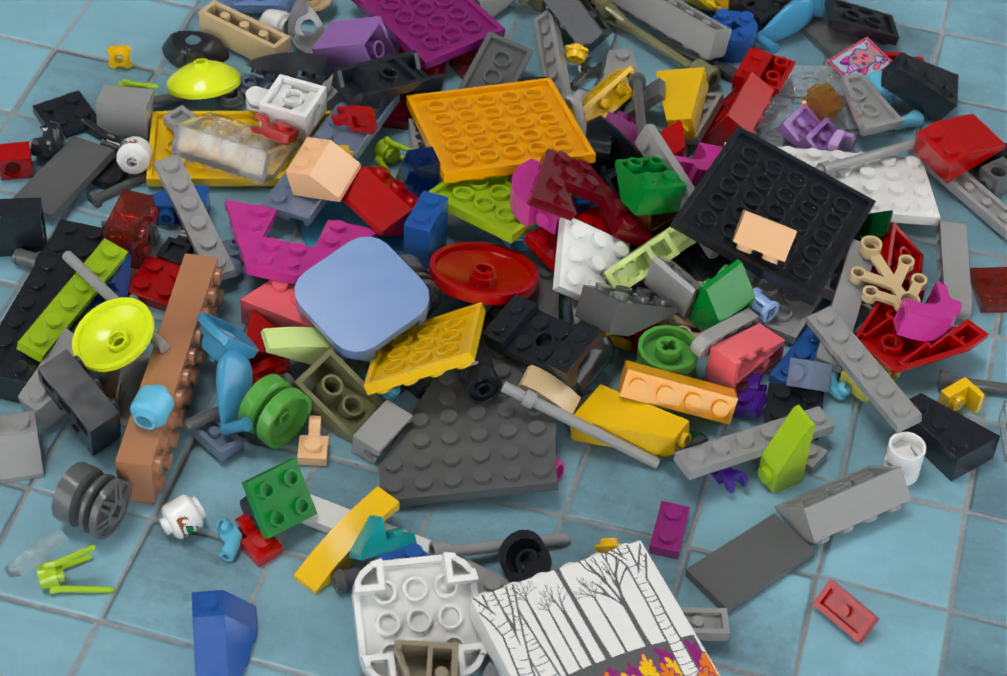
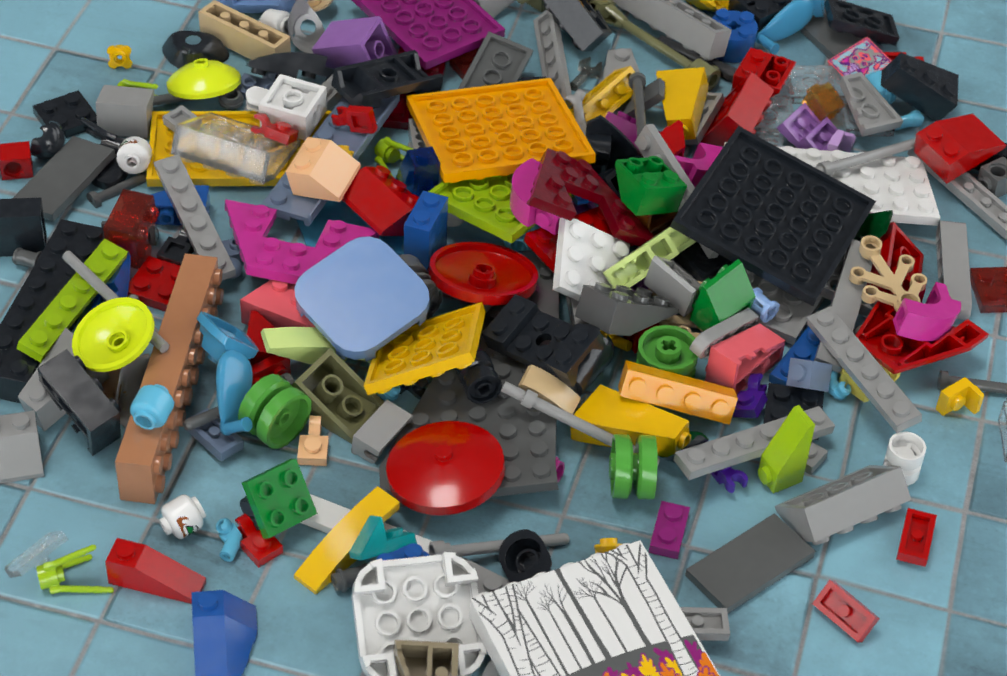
dark grey wheel [52,462,131,539] -> none
yellow plate [565,43,589,64] -> none
light nougat slope [732,209,797,264] -> none
black wedge [901,393,1000,481] -> none
none -> red slope [105,538,206,604]
none -> red dish [386,421,505,516]
none -> bright green wheel [609,434,657,499]
none -> red plate [896,508,937,567]

